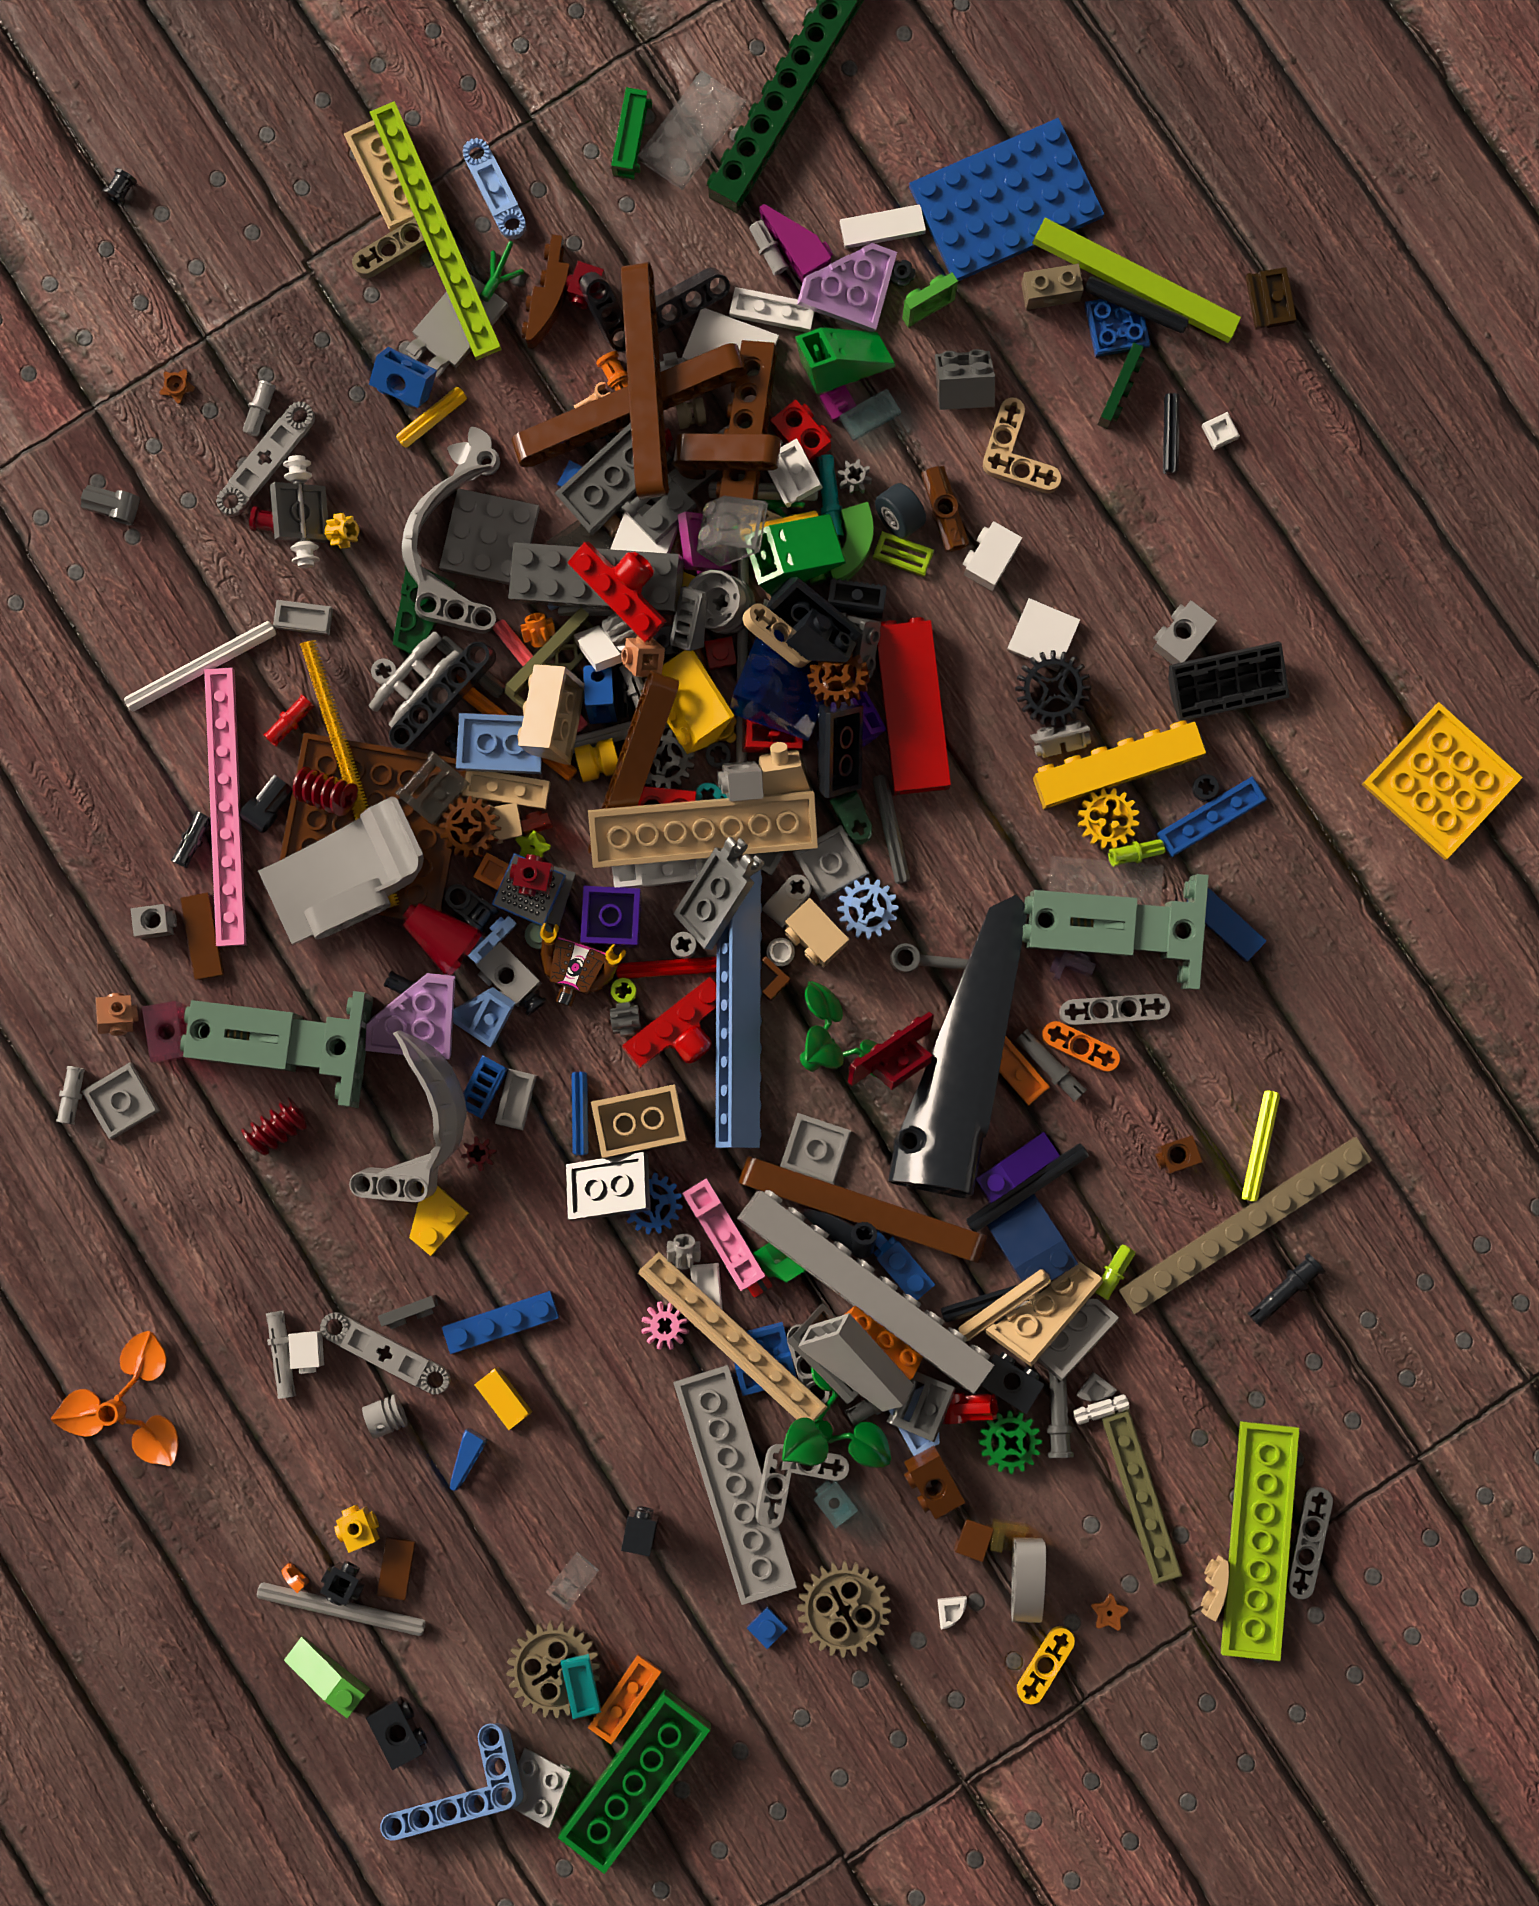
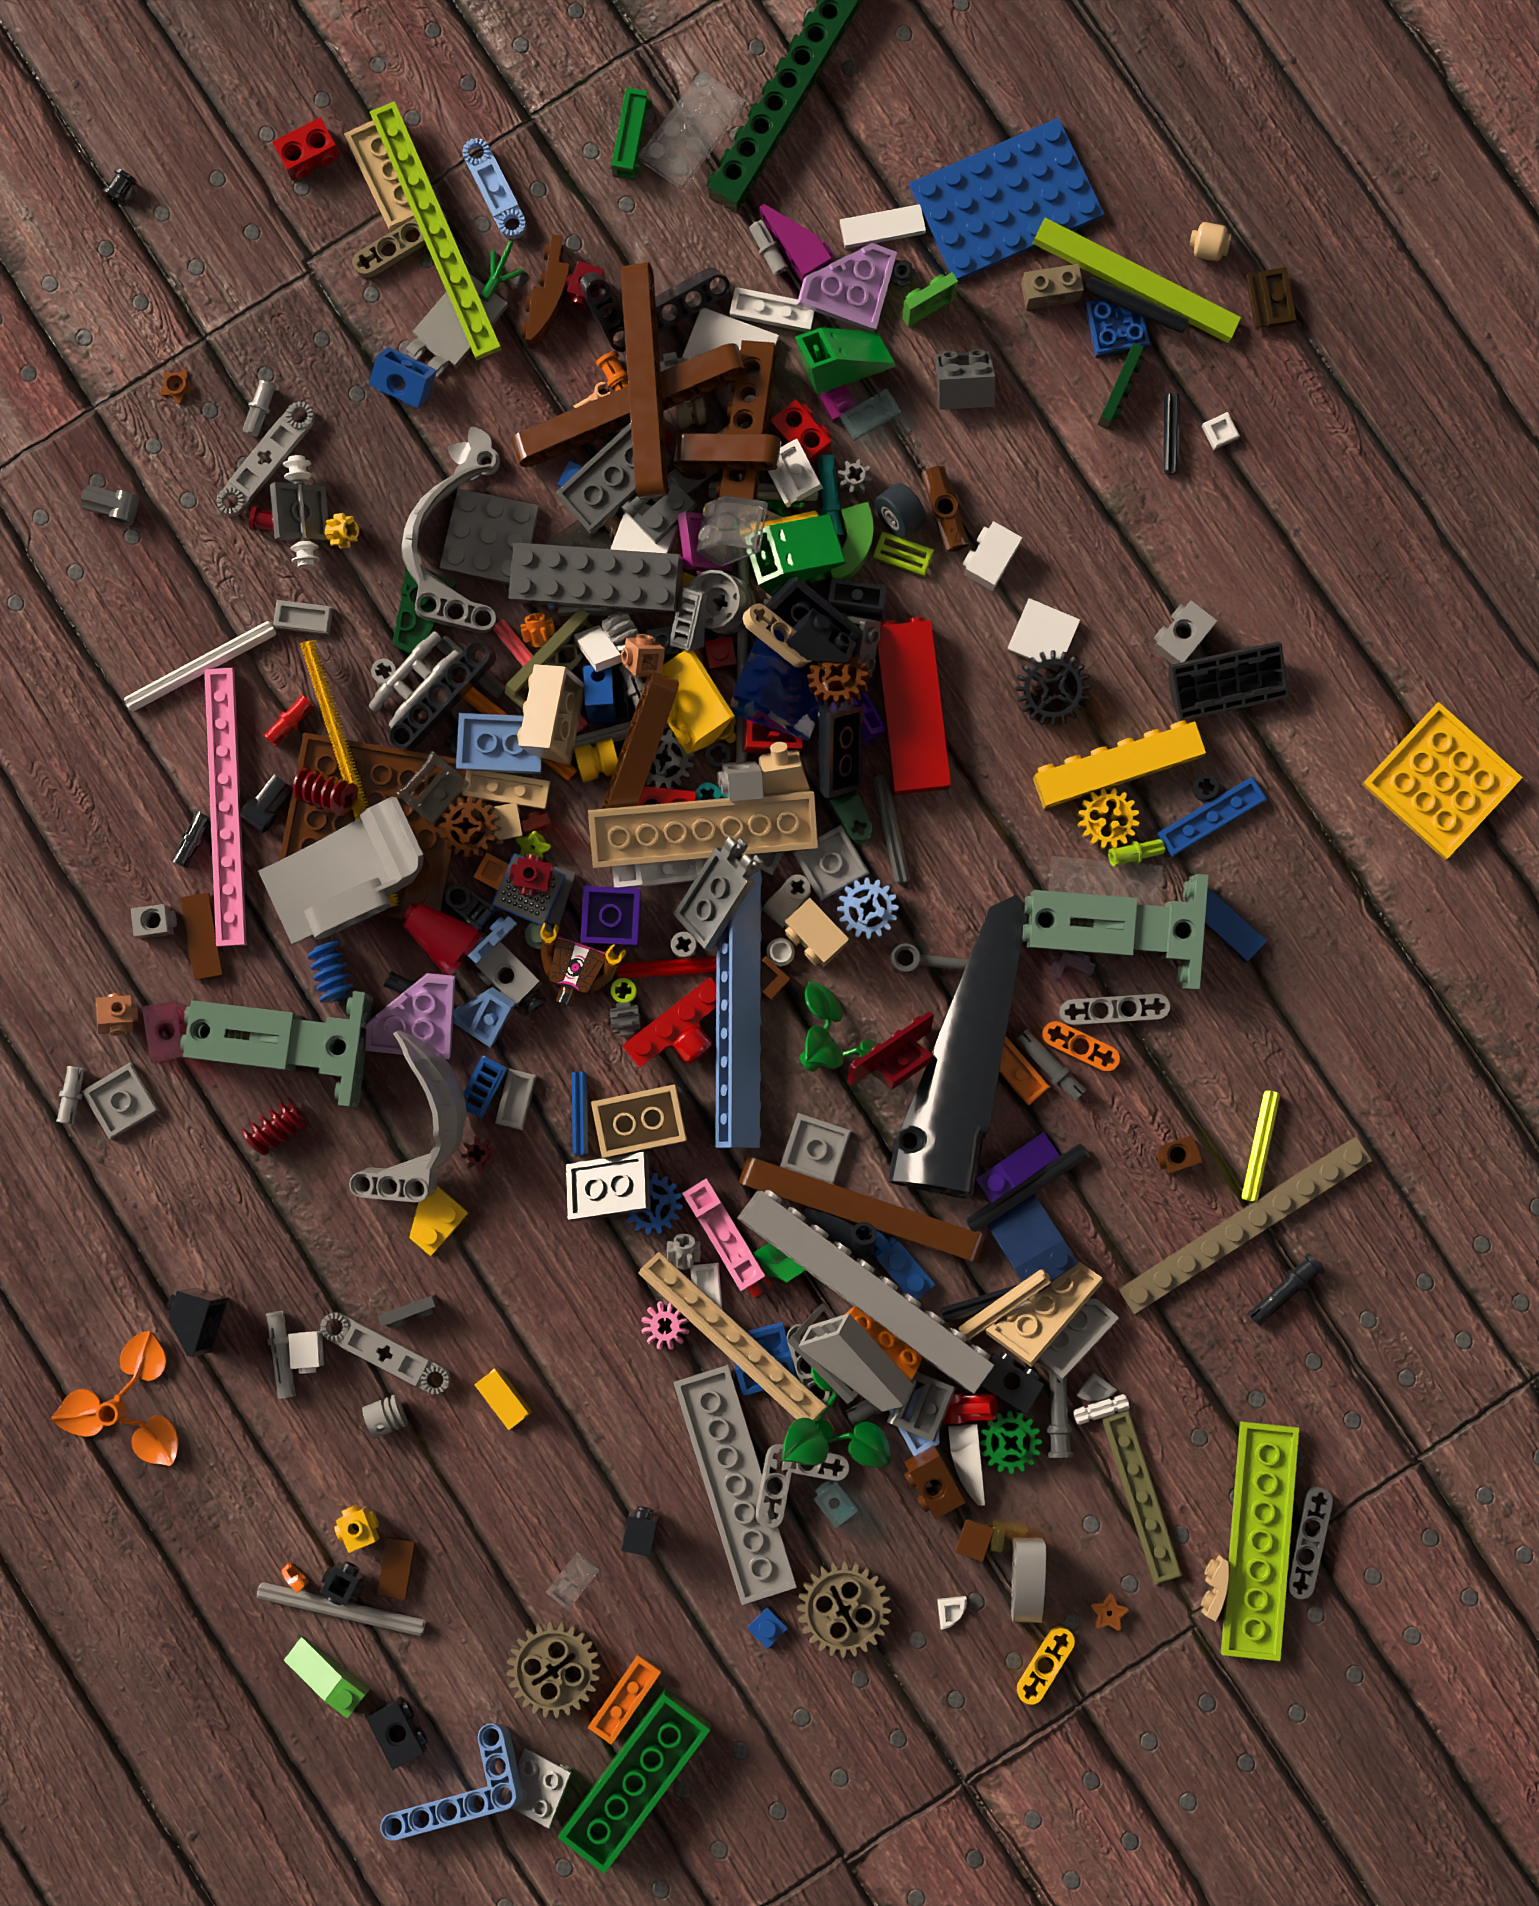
yellow axle [396,387,467,448] -> none
blue plate [442,1291,560,1354] -> none
blue slope [450,1428,488,1491] -> none
teal tile [561,1654,601,1719] -> none
red plate [567,541,666,642] -> none
tan beam [983,398,1061,493] -> none
light grey hinge [1030,720,1091,758] -> none
lime axle [1095,1244,1135,1300] -> none
none -> black slope [167,1288,229,1357]
none -> red brick [272,117,340,180]
none -> blue piece [307,941,353,1004]
none -> white piece [948,1423,985,1506]
none -> tan head [1189,222,1232,262]

